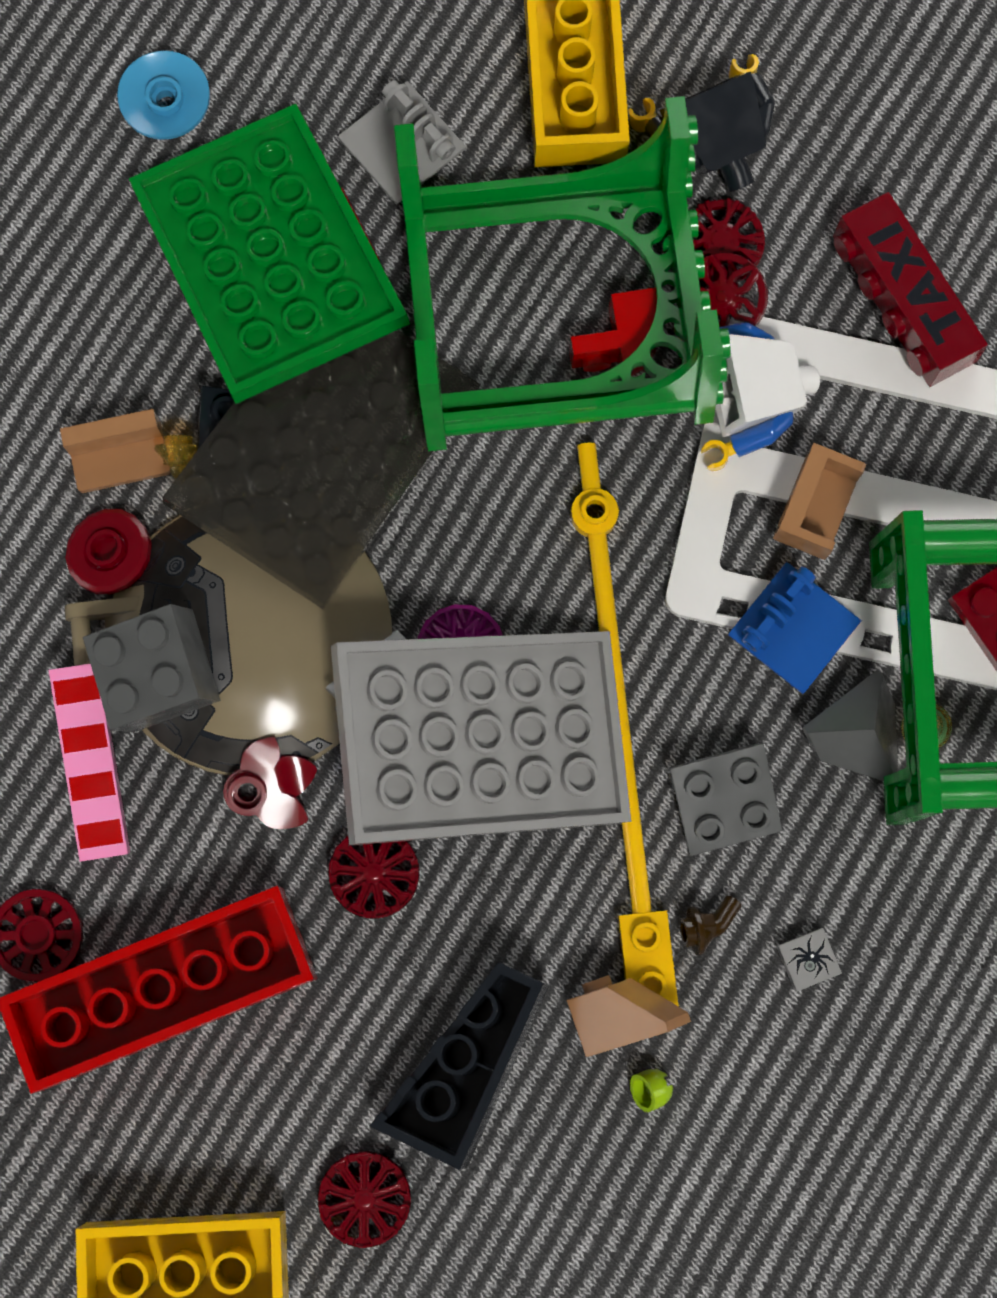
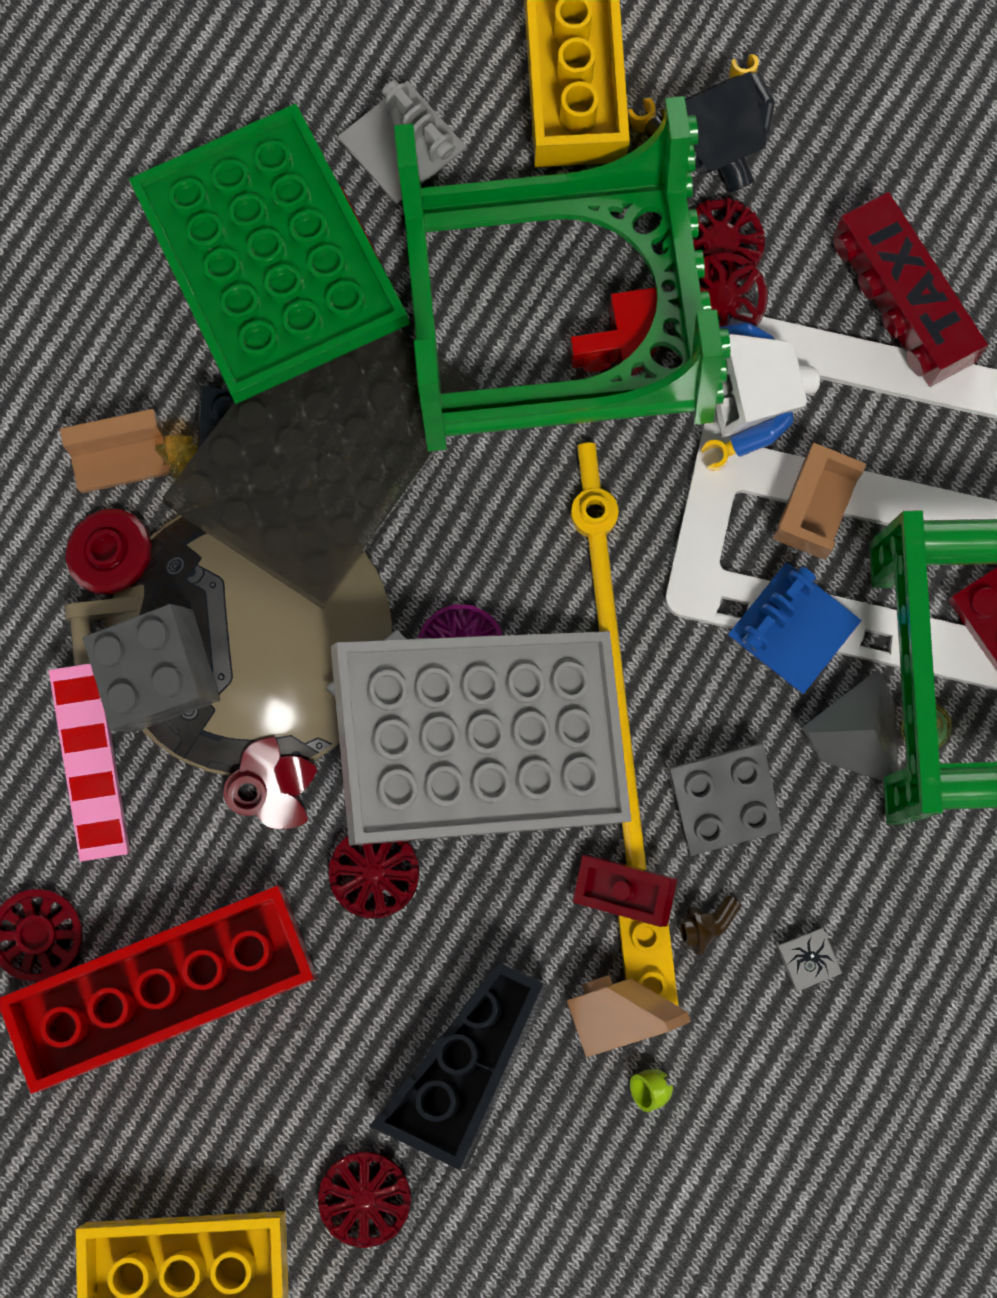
dark azure dish [117,51,210,140] -> none
none -> dark red plate [572,855,678,927]

